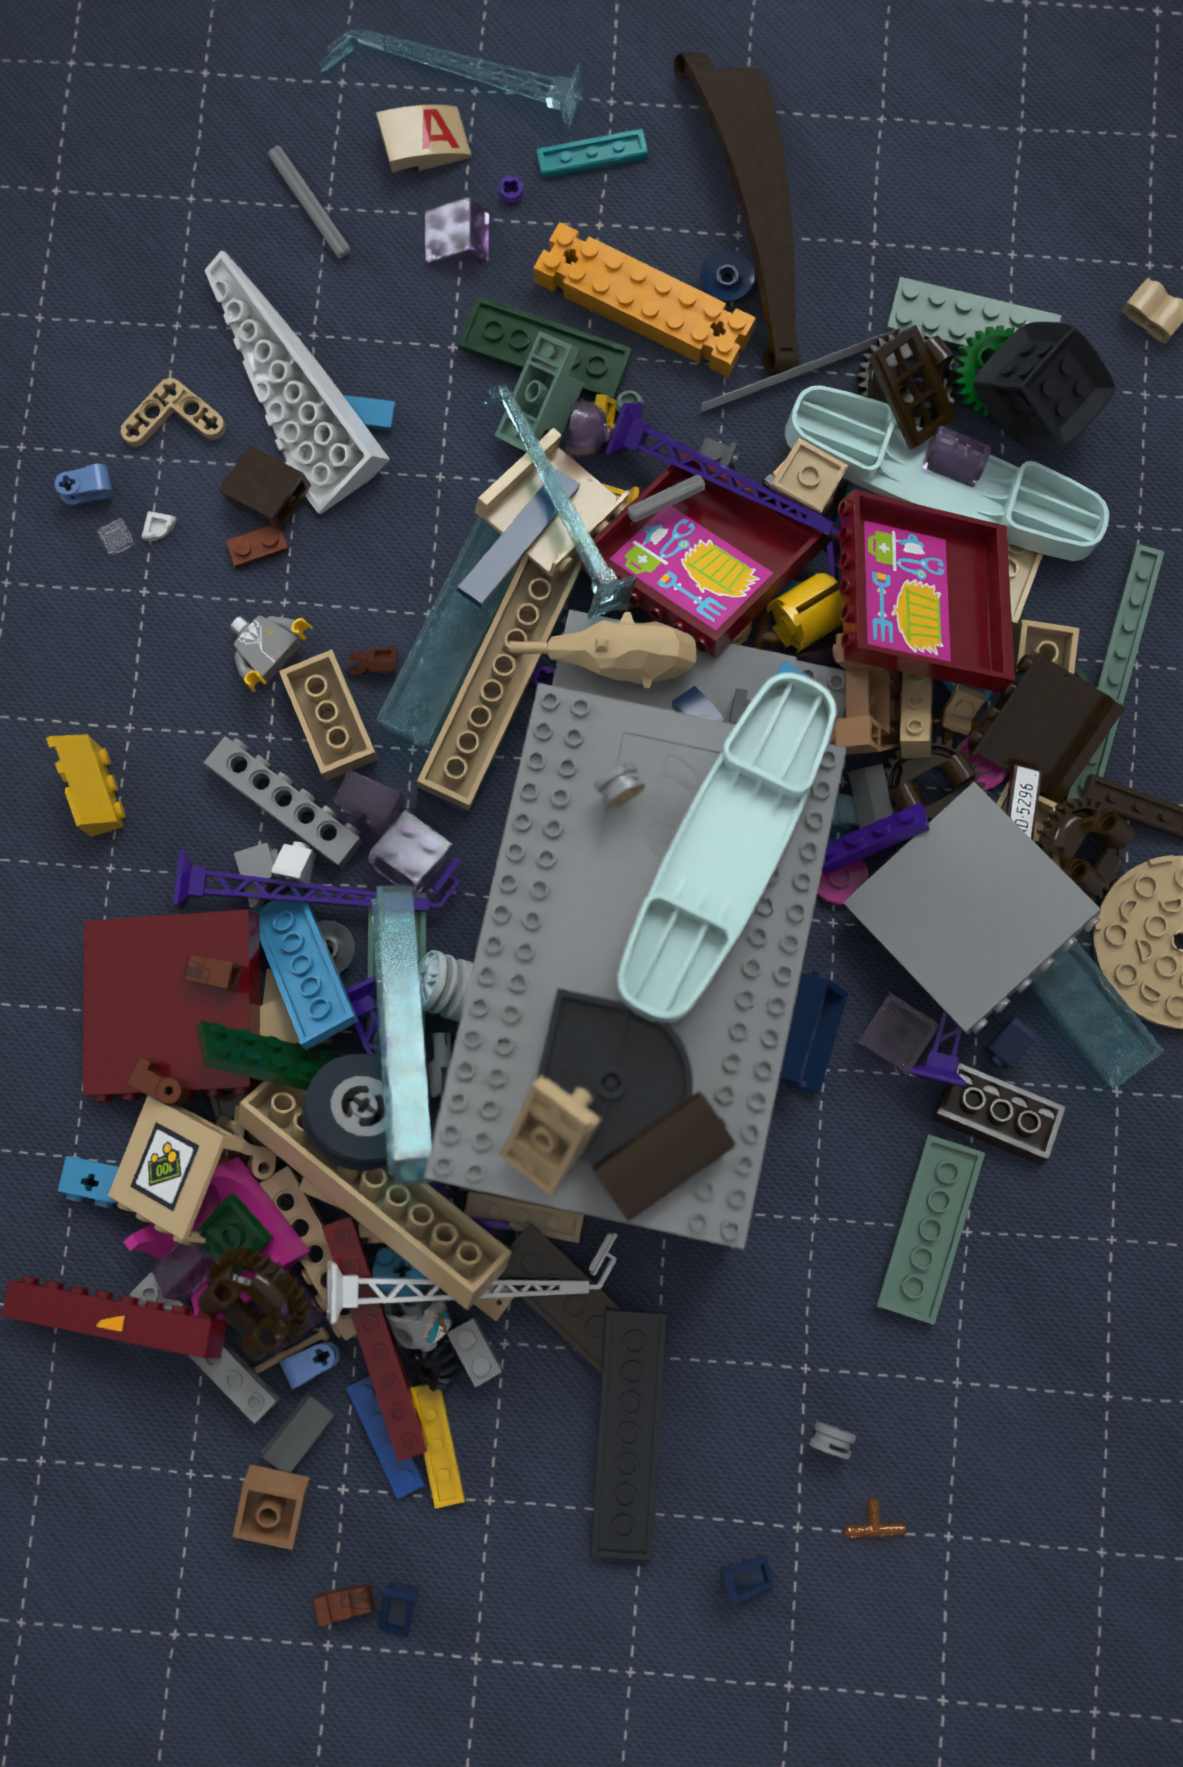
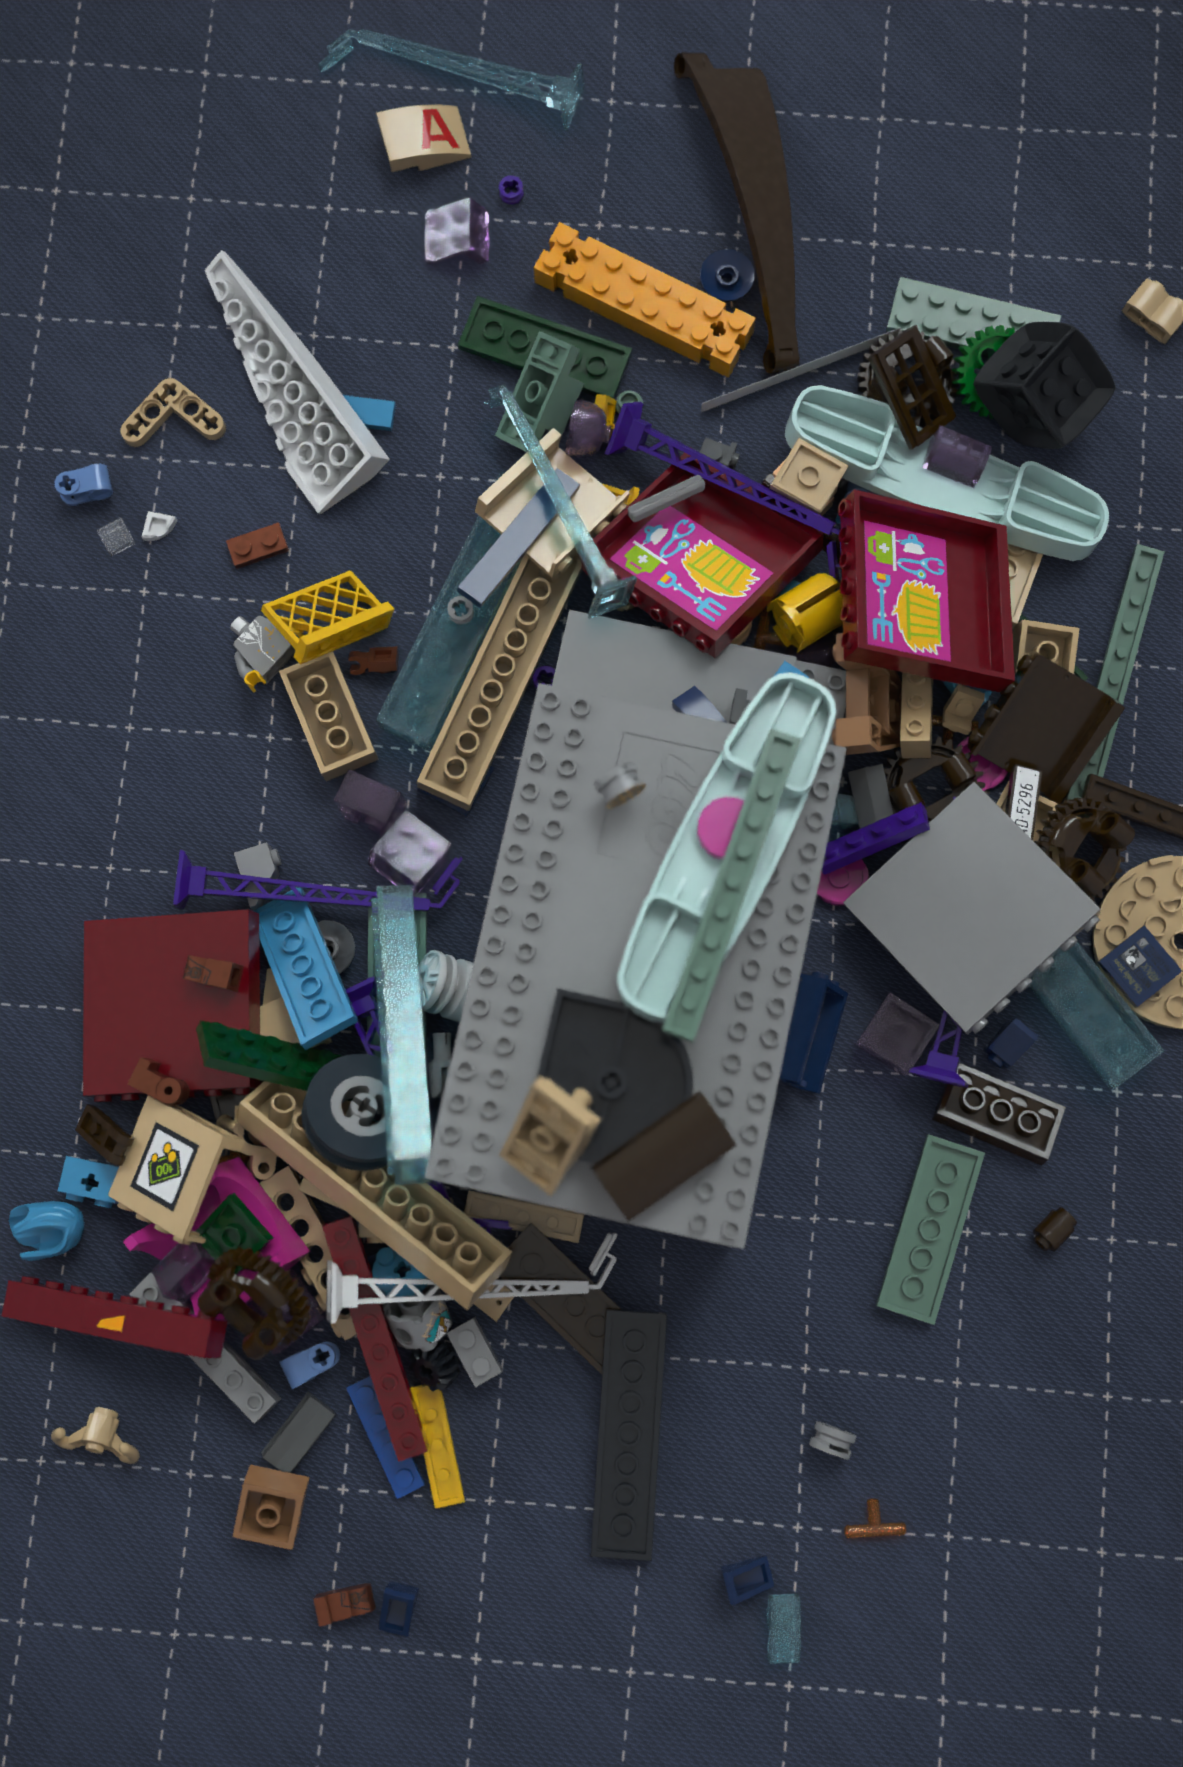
yellow wedge [46,734,126,837] -> none
light grey brick [203,736,363,870] -> none
dark brown brick [219,445,311,531] -> none
tan piece [254,1326,329,1374] -> none
light grey axle [268,146,350,258] -> none
white slope [271,841,316,883] -> none
tan piece [509,612,697,689] -> none
teal tile [537,129,648,178] -> none
none -> dark azure hair [9,1201,85,1261]
none -> tan piece [51,1407,140,1464]
none -> dark brown plate [75,1104,135,1166]
none -> yellow fence [261,570,394,665]
none -> light grey bush [447,596,474,625]
none -> sand green plate [662,728,801,1043]
none -> dark pink tile [697,797,744,859]
none -> clear light blue slope [767,1594,801,1664]
none -> dark brown brick [1033,1207,1077,1252]
none -> dark blue tile [1097,925,1182,1008]

